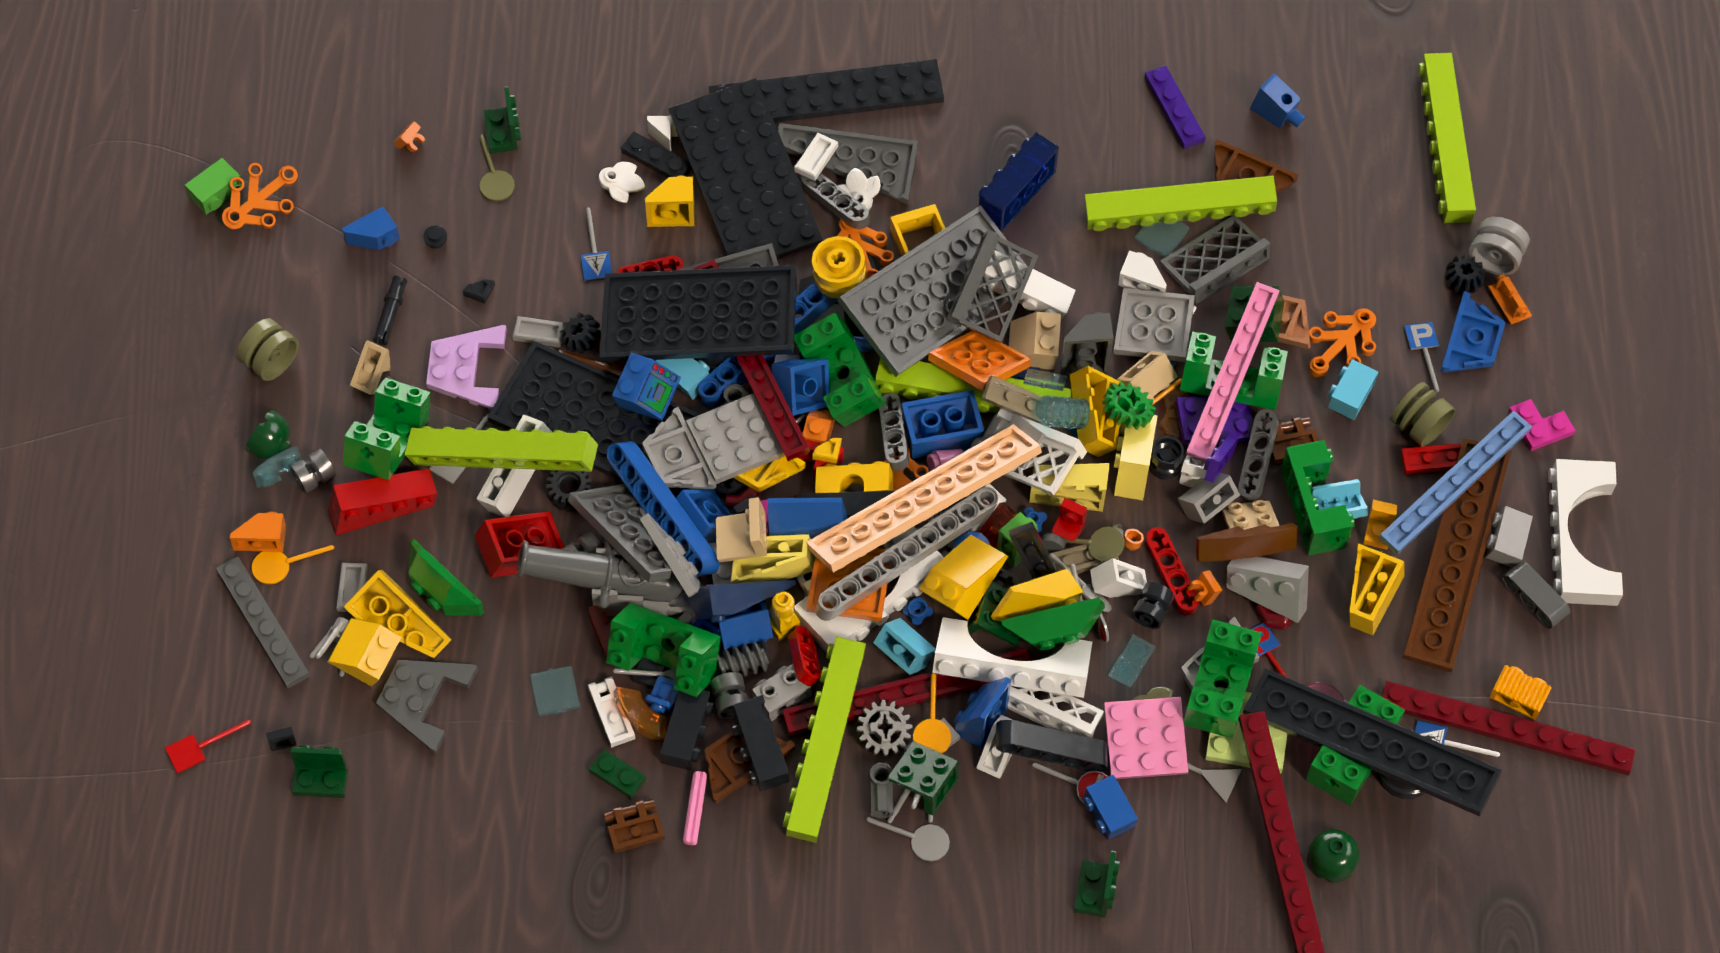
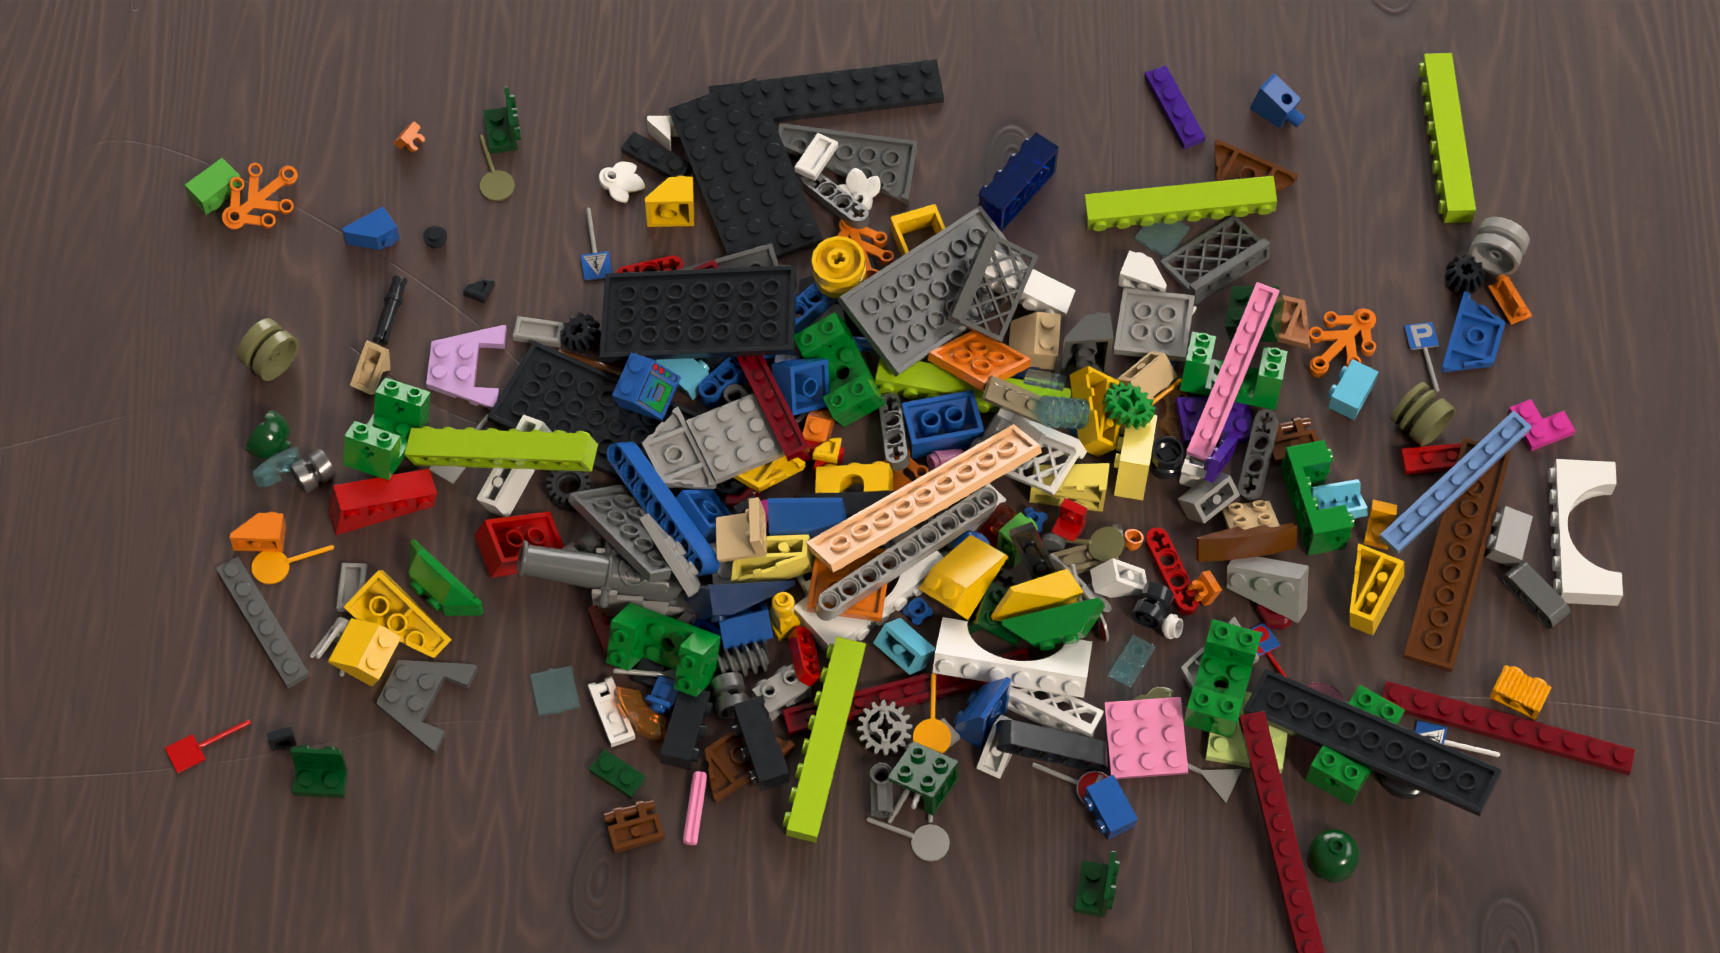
none -> white plate [1162,614,1183,639]

